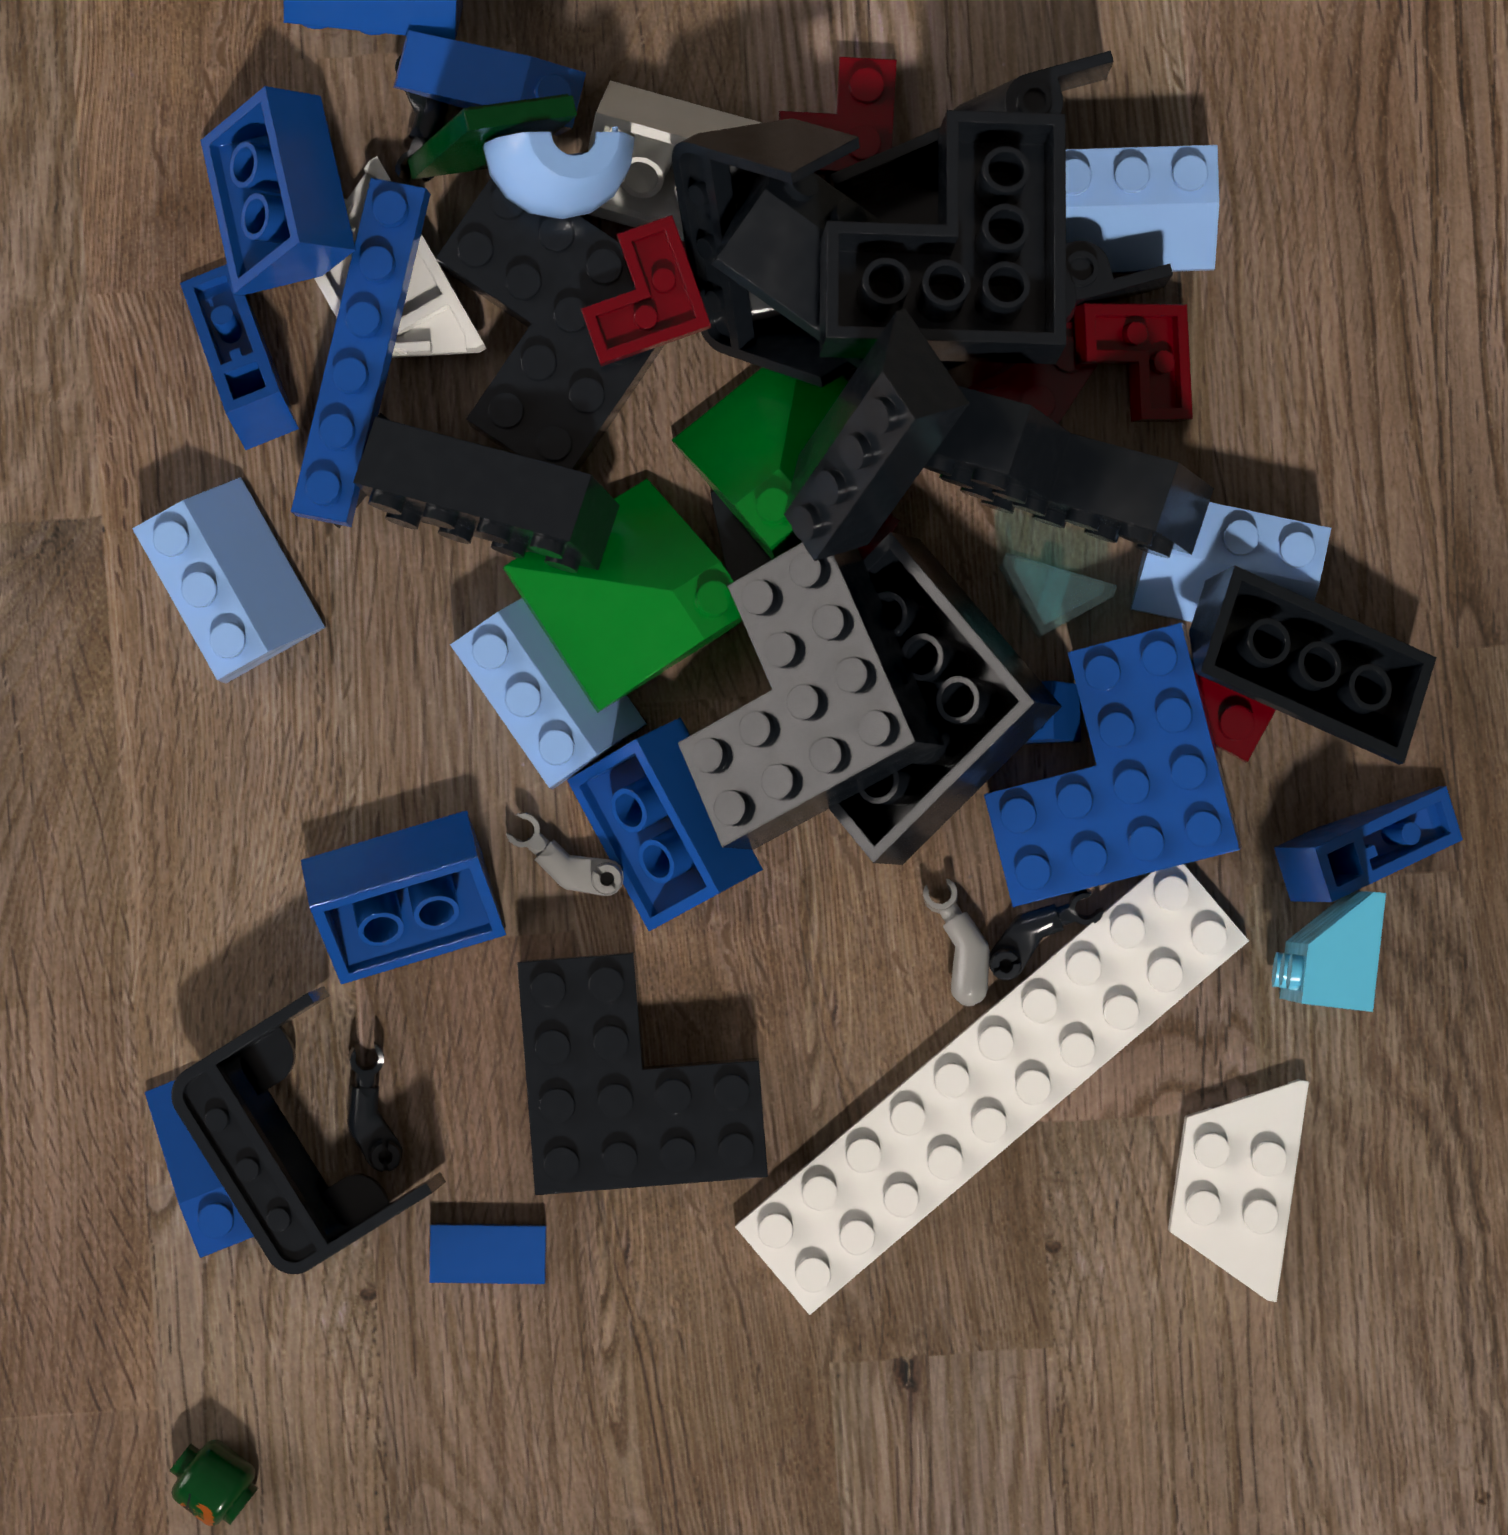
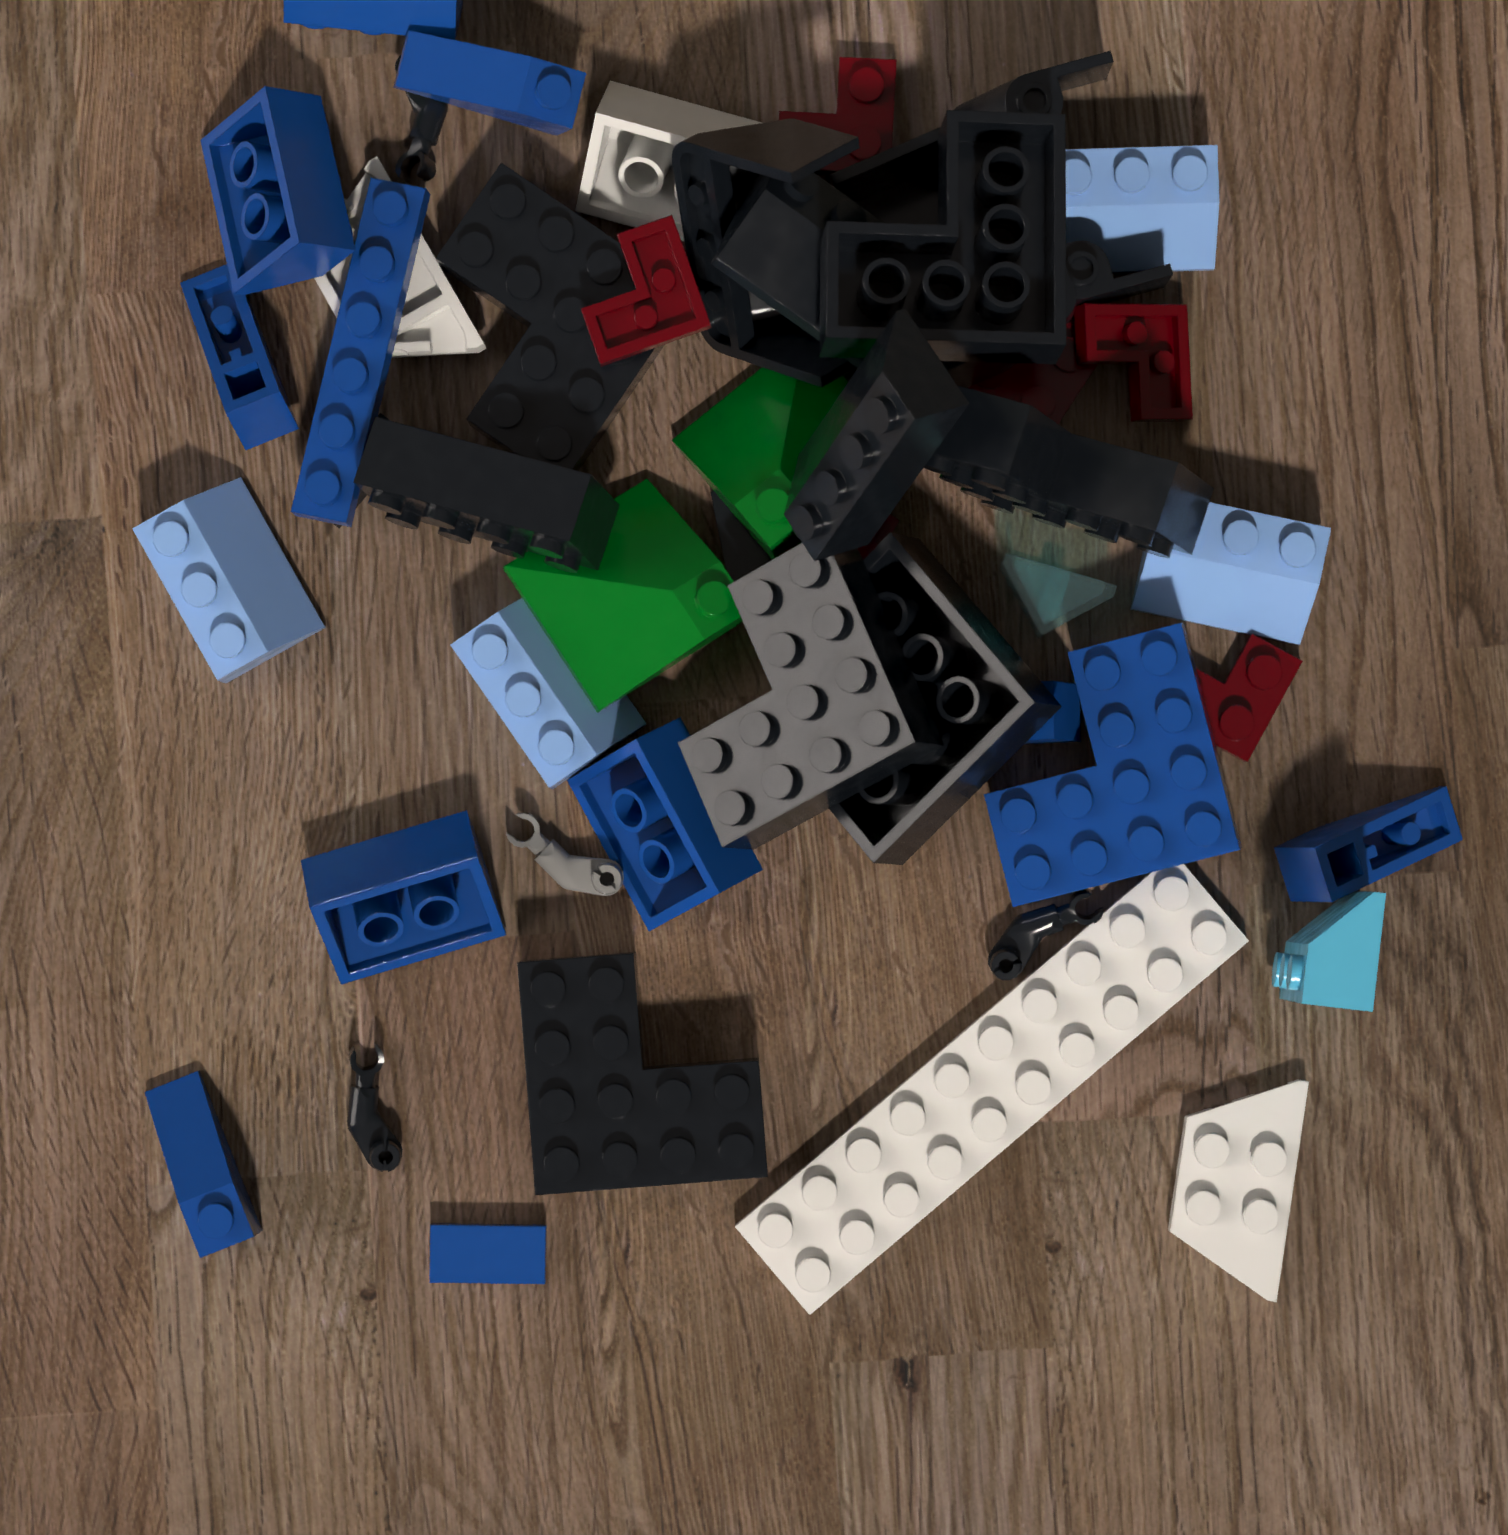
dark green head [170,1439,258,1526] -> none
black windscreen [171,986,446,1274] -> none
dark green tile [408,94,577,180] -> none
light blue cylinder [483,126,635,219] -> none
light grey arm [923,879,990,1007] -> none
black slope [1189,566,1437,765] -> none

